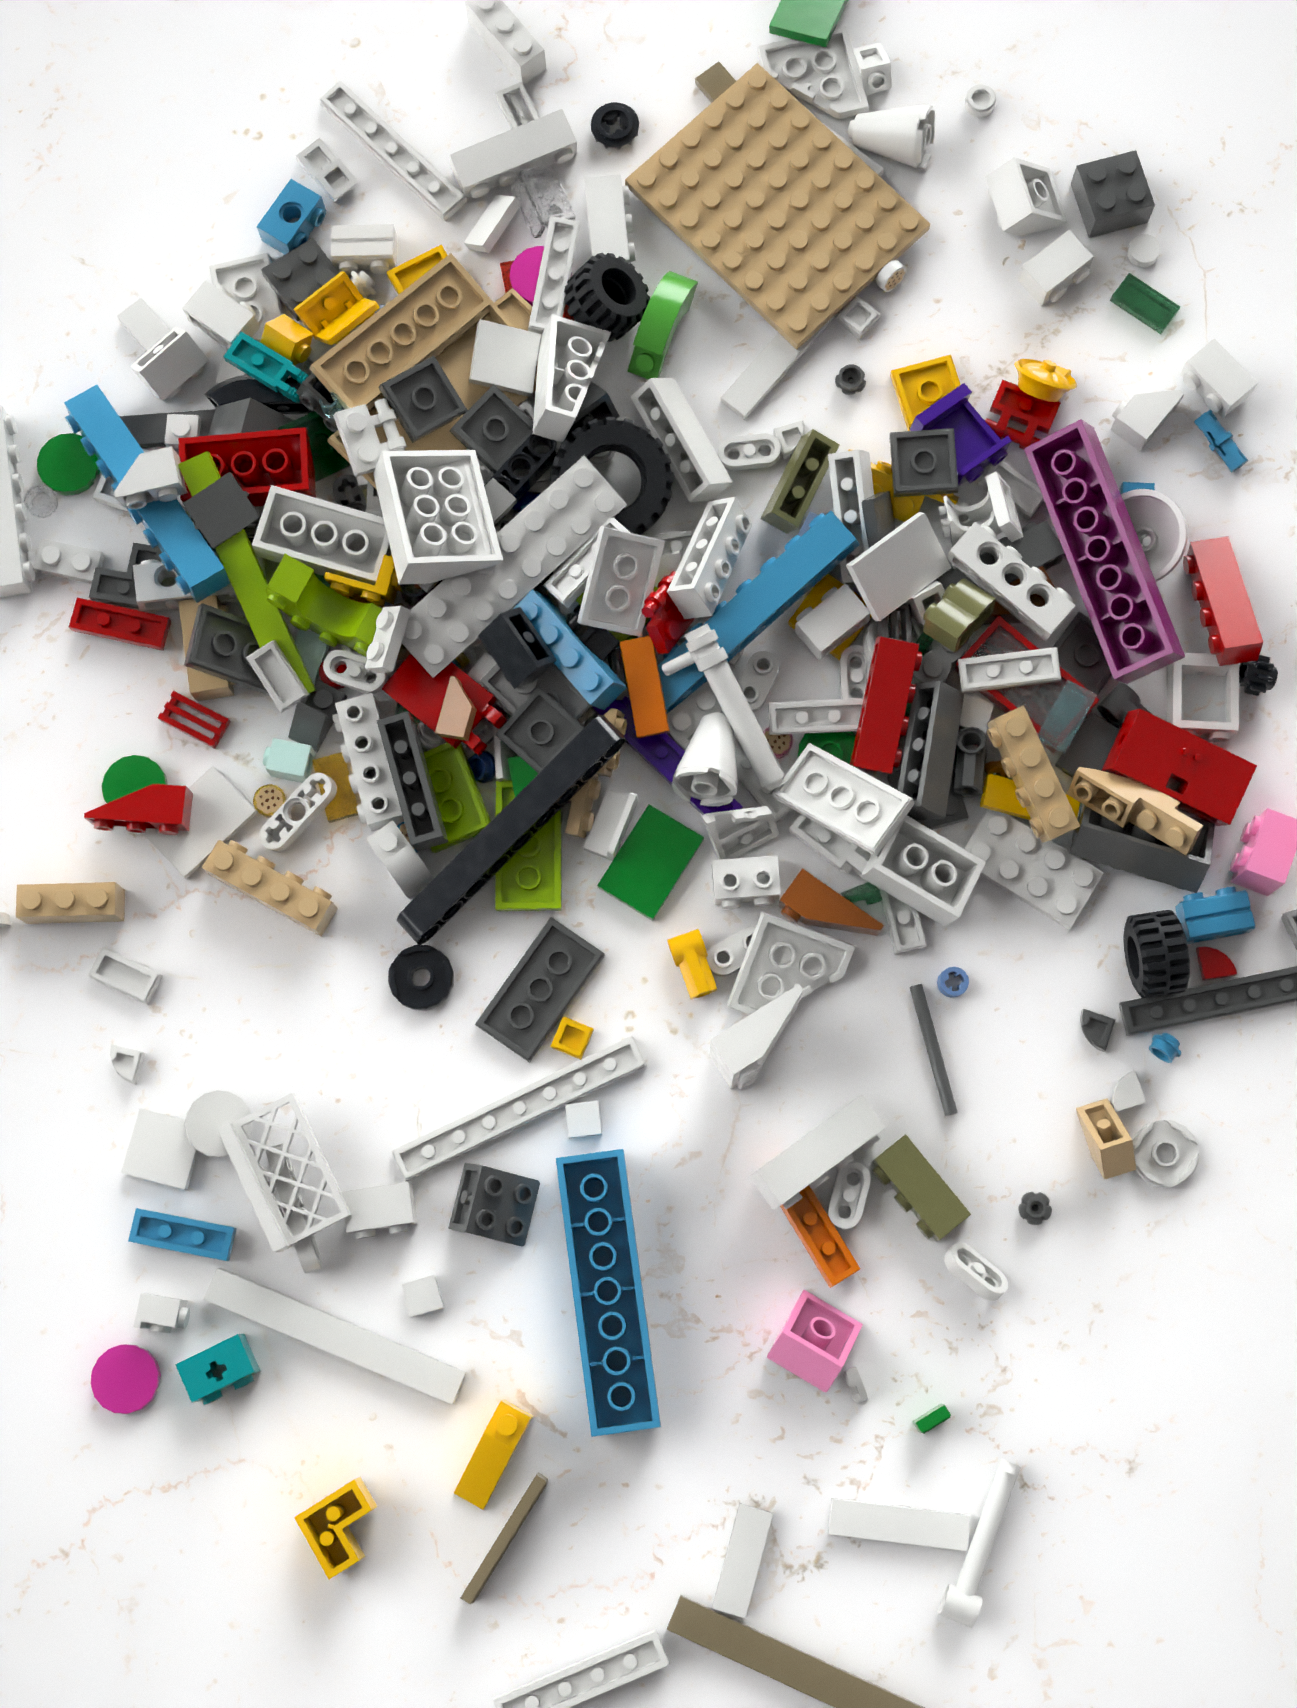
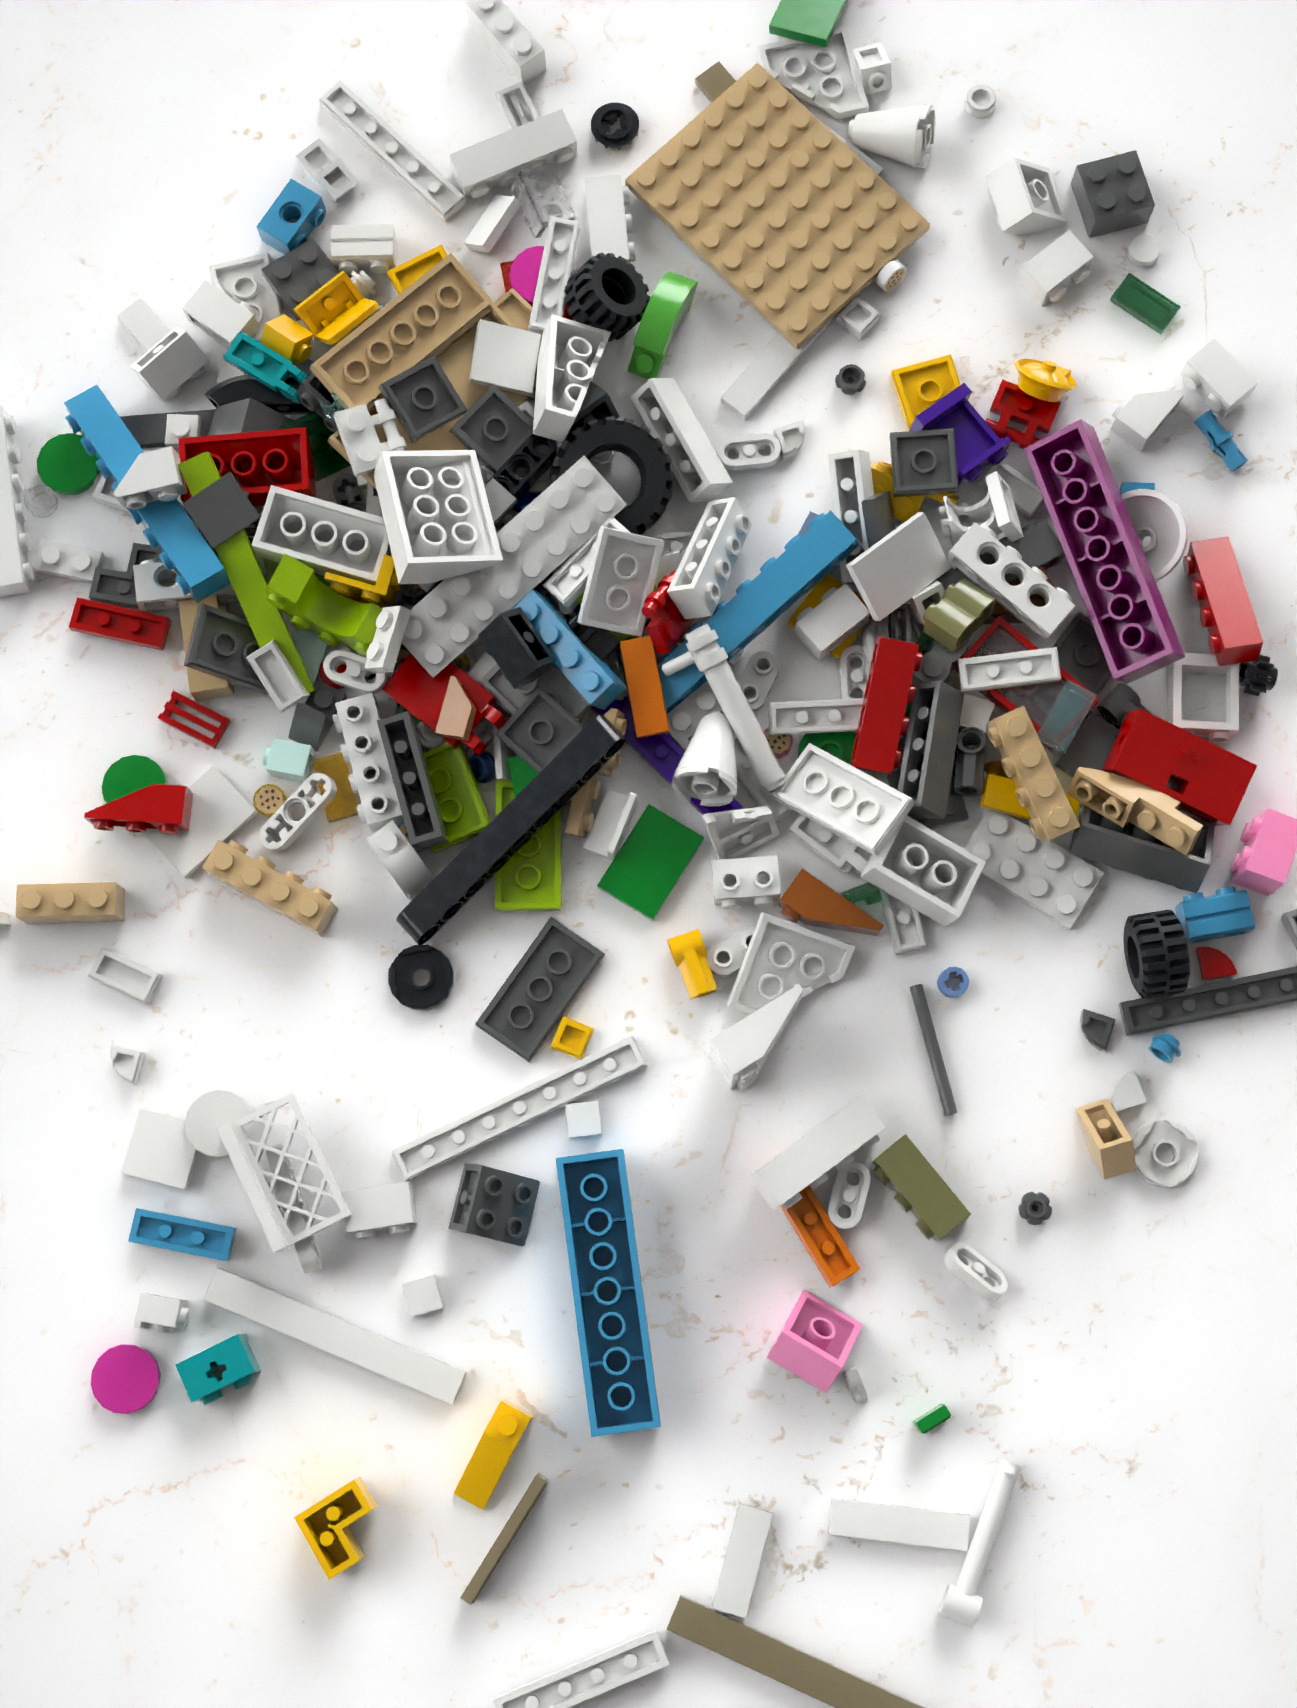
olive brick [760,429,840,534] -> none

